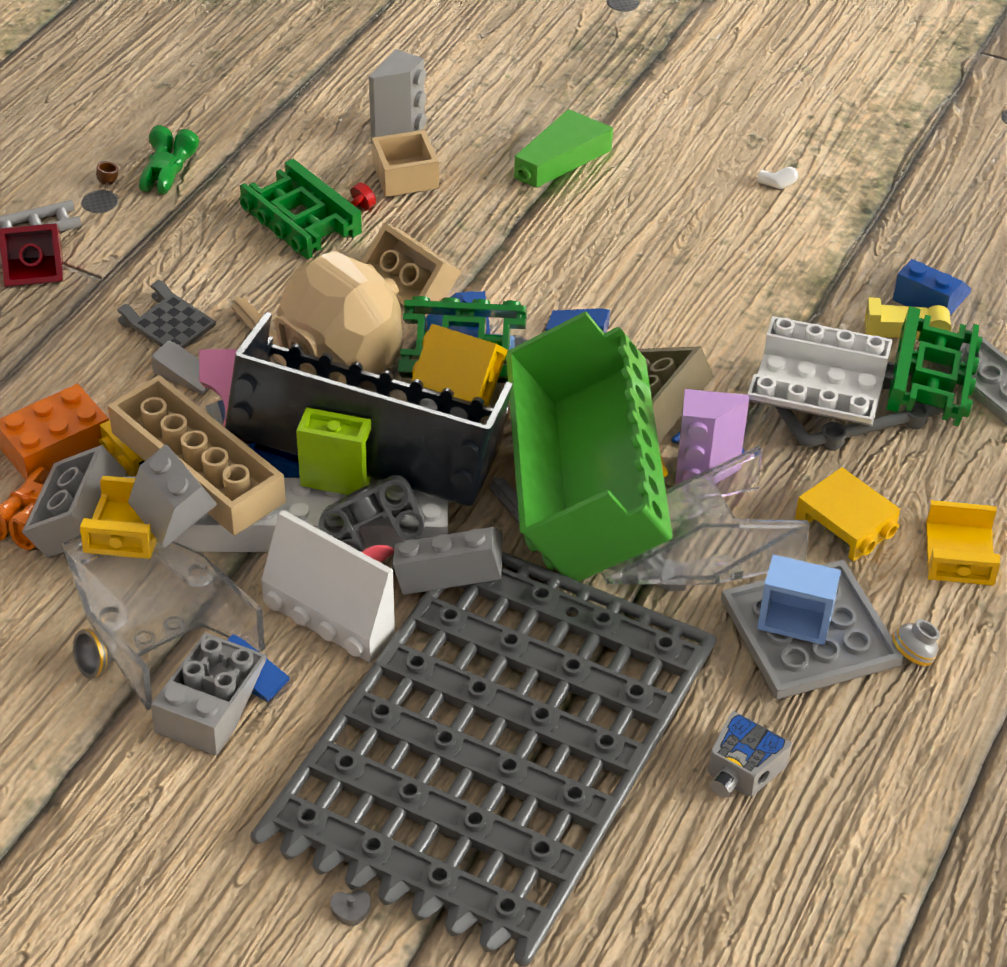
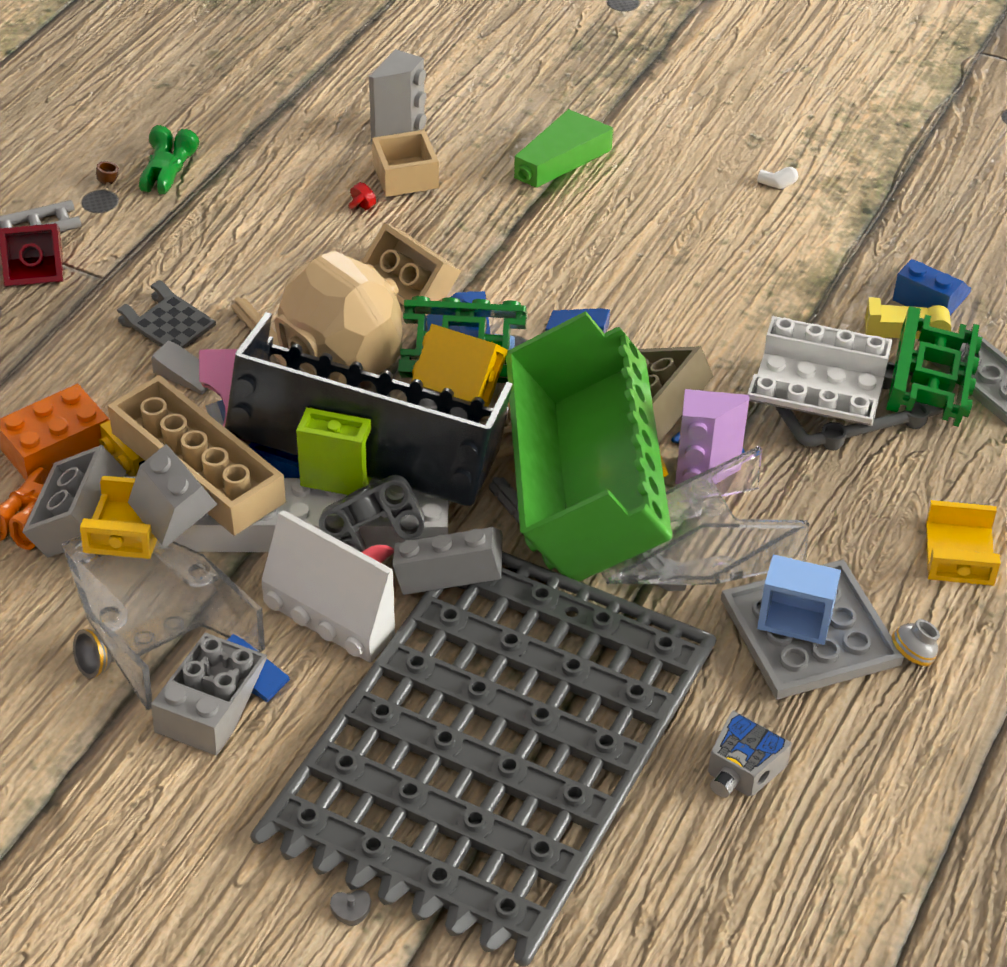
green fence [239,158,362,260] -> none
yellow panel [795,467,900,561] -> none

